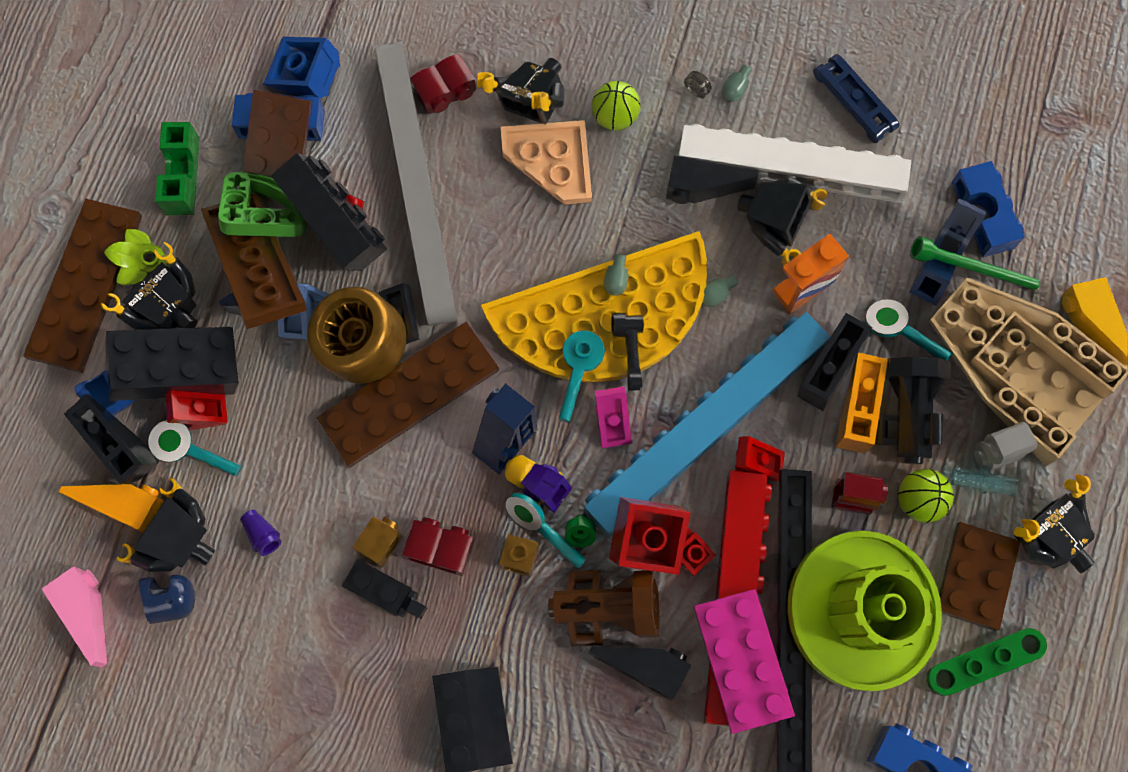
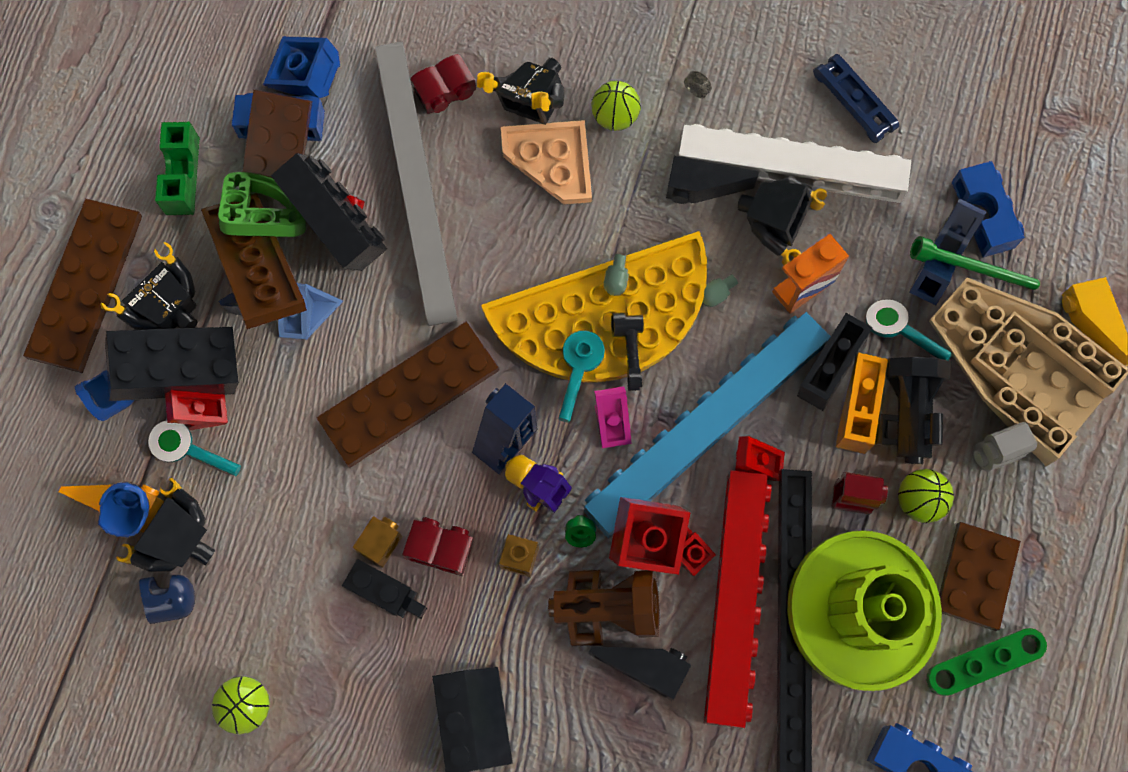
bright pink slope [42,566,107,668] -> none
black slope [64,394,159,484] -> none
lime plate [104,229,165,285] -> none
dark purple cone [240,510,282,556] -> none
pearl gold wheel [307,286,406,384] -> none
black plate [379,283,420,344] -> none
piece [506,493,586,568] -> none
dark pink plate [693,589,795,734] -> none
sand green cylinder [722,64,752,102] -> none
clear light blue pin [951,466,1018,497] -> none
black torso [1014,474,1095,574] -> none
none -> blue hair [98,482,149,538]
none -> lime piece [211,676,270,735]

